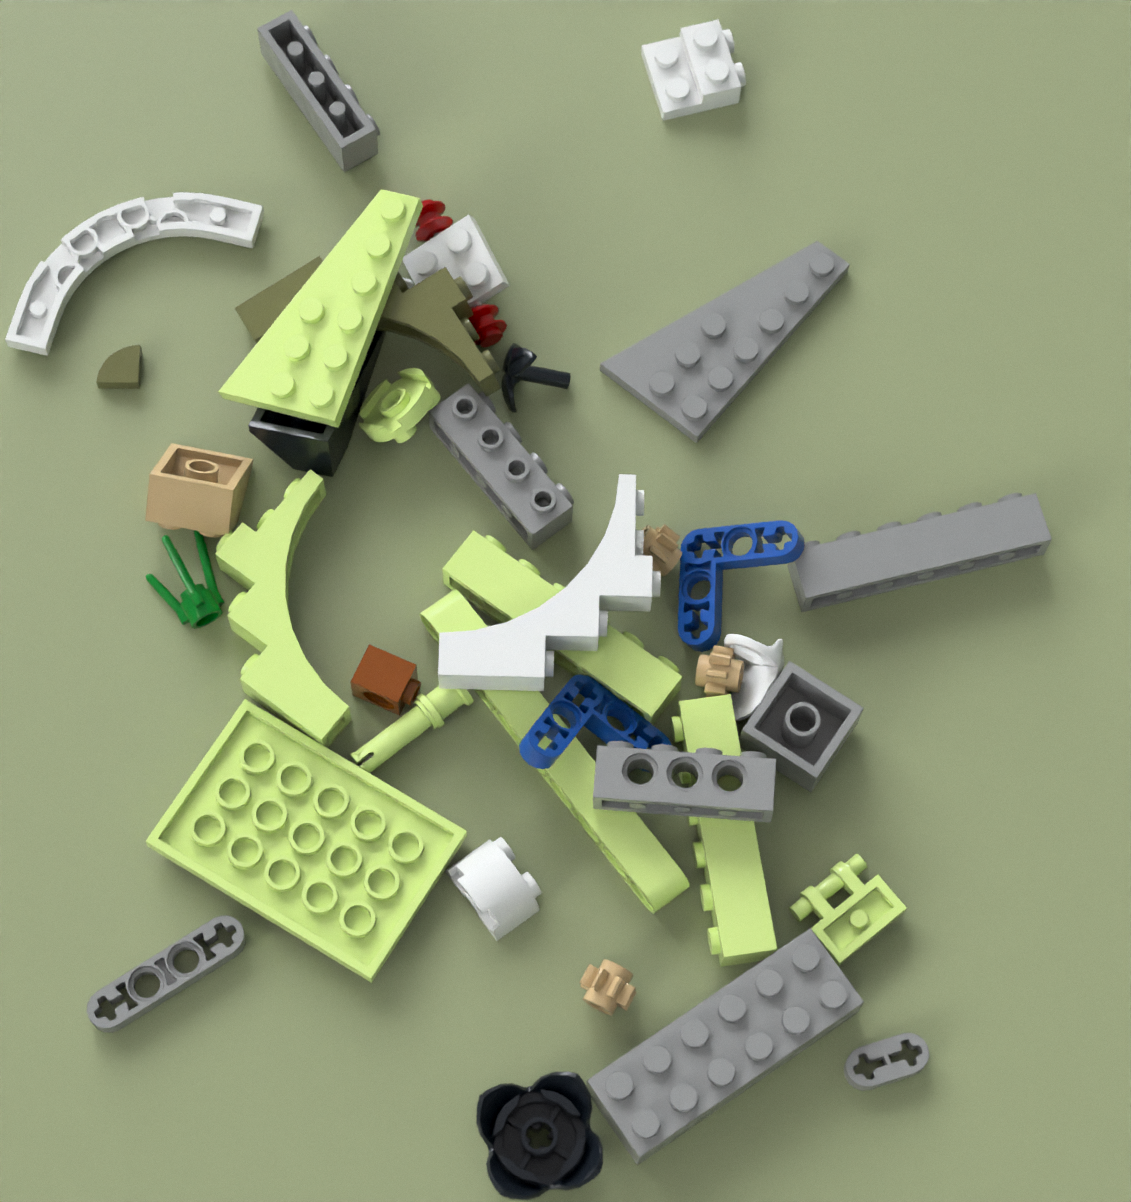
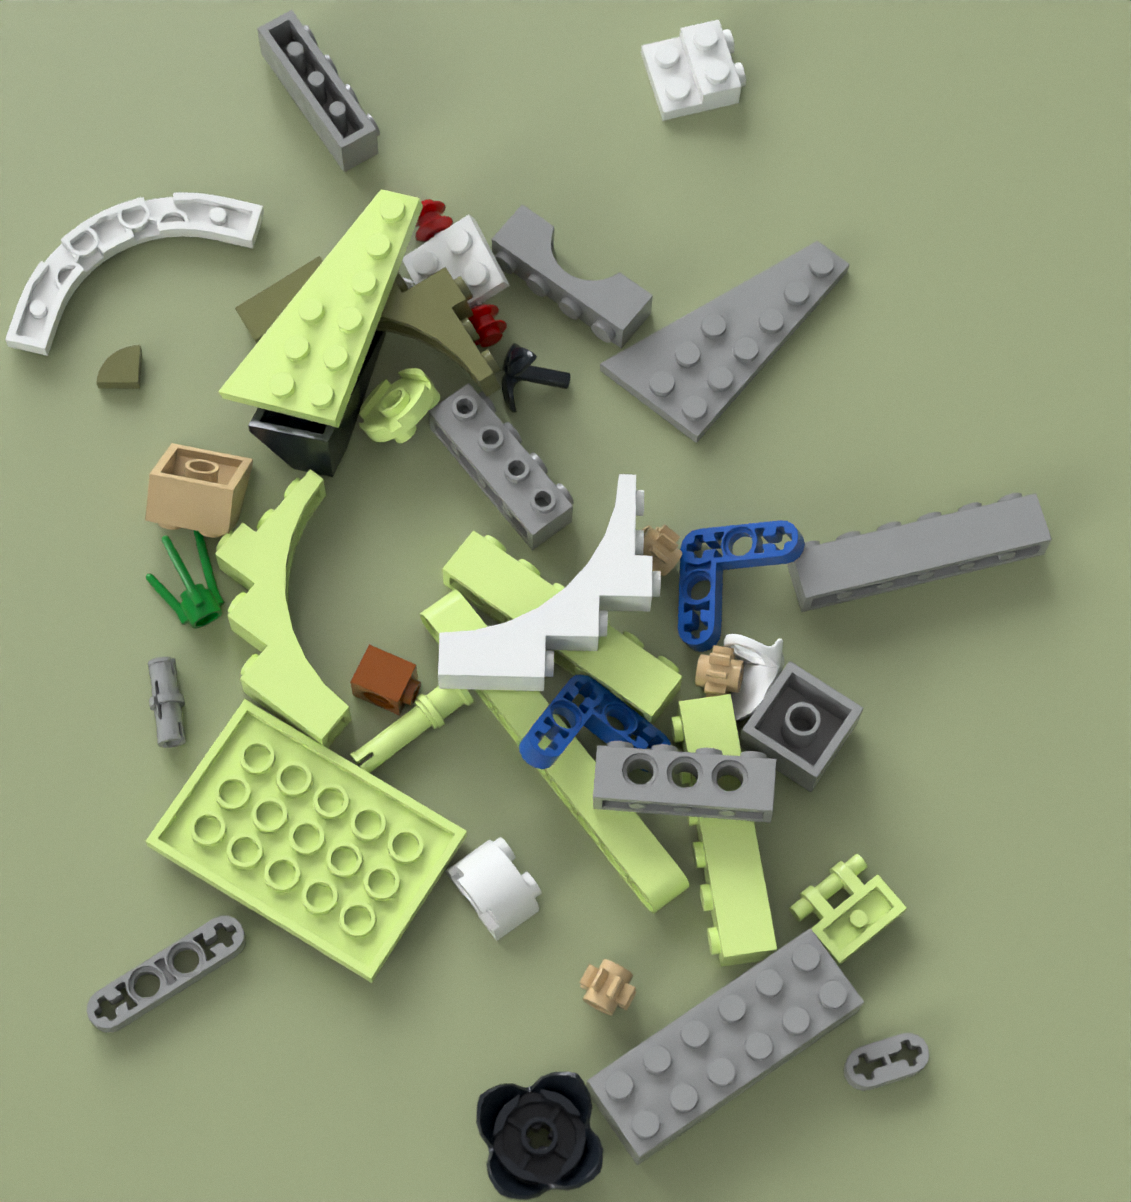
none -> light grey pin [148,657,186,748]
none -> light grey arch [492,204,653,348]

